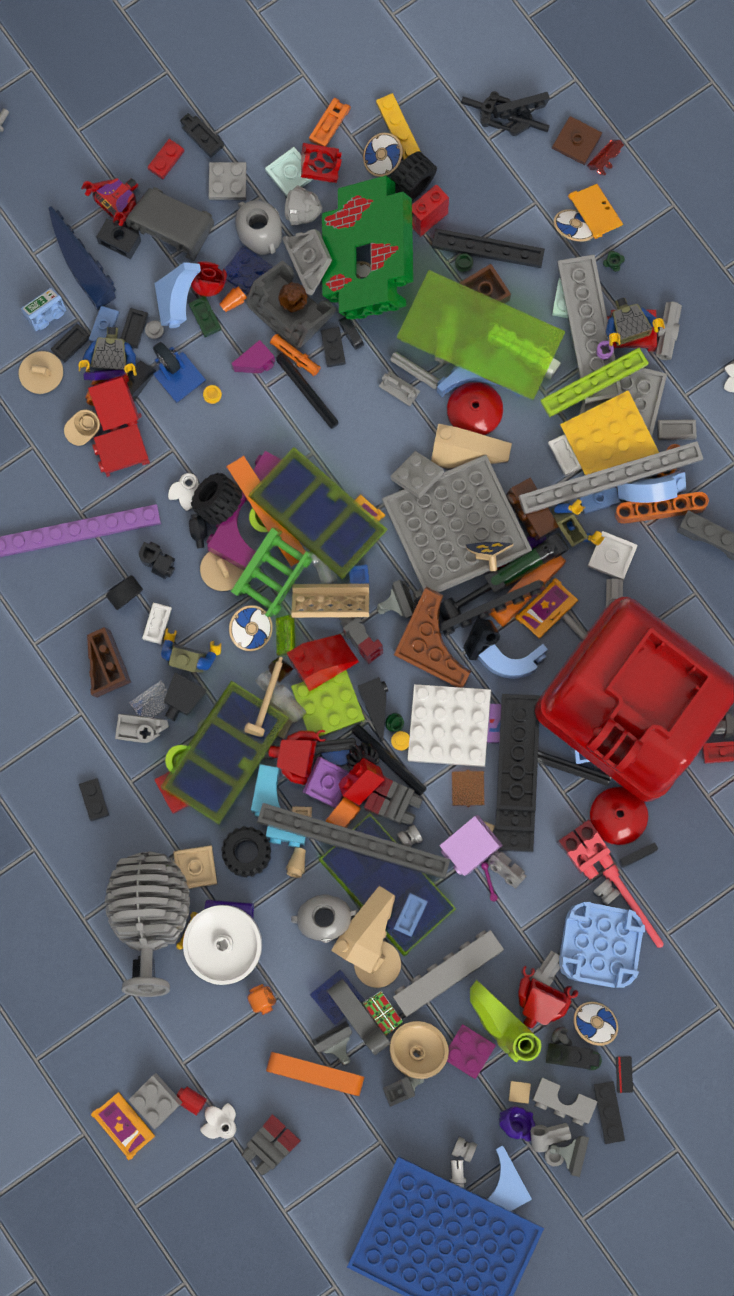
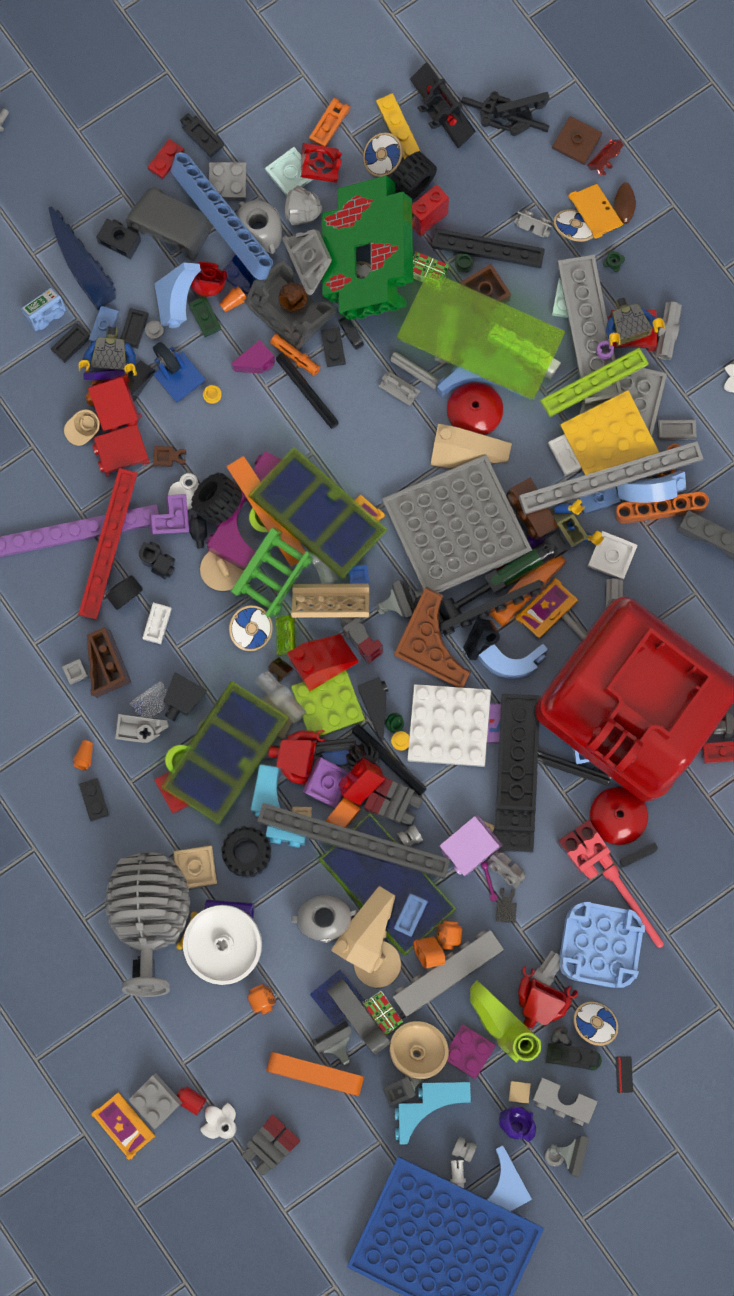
tan shield [19,351,63,394] -> none
red torso [81,178,138,226] -> none
torso [161,628,222,672] -> none
tan piece [244,657,283,737] -> none
tan cone [286,847,306,878] -> none
light grey plate [390,451,444,499] -> none
clear orange piece [452,770,485,807] -> none
shield [465,542,513,571] -> none
light grey piece [530,1123,571,1152] -> none
light grey wheel [593,879,621,906] -> none
black plate [593,1081,625,1144] -> none
none -> light grey plate [62,659,88,685]
none -> orange cone [73,740,93,770]
none -> red plate [78,468,138,620]
none -> medium lavender plate [149,494,189,535]
none -> reddish brown plate [153,446,187,467]
none -> medium blue beam [170,152,273,280]
none -> medium azure arch [395,1082,471,1144]
none -> black piece [410,62,476,148]
none -> piece [413,252,449,289]
none -> orange beam [413,936,445,969]
none -> orange head [436,920,462,950]
none -> clear smoke plate [496,888,517,923]
none -> light grey hinge [514,209,554,238]
none -> reddish brown arm [614,182,636,224]

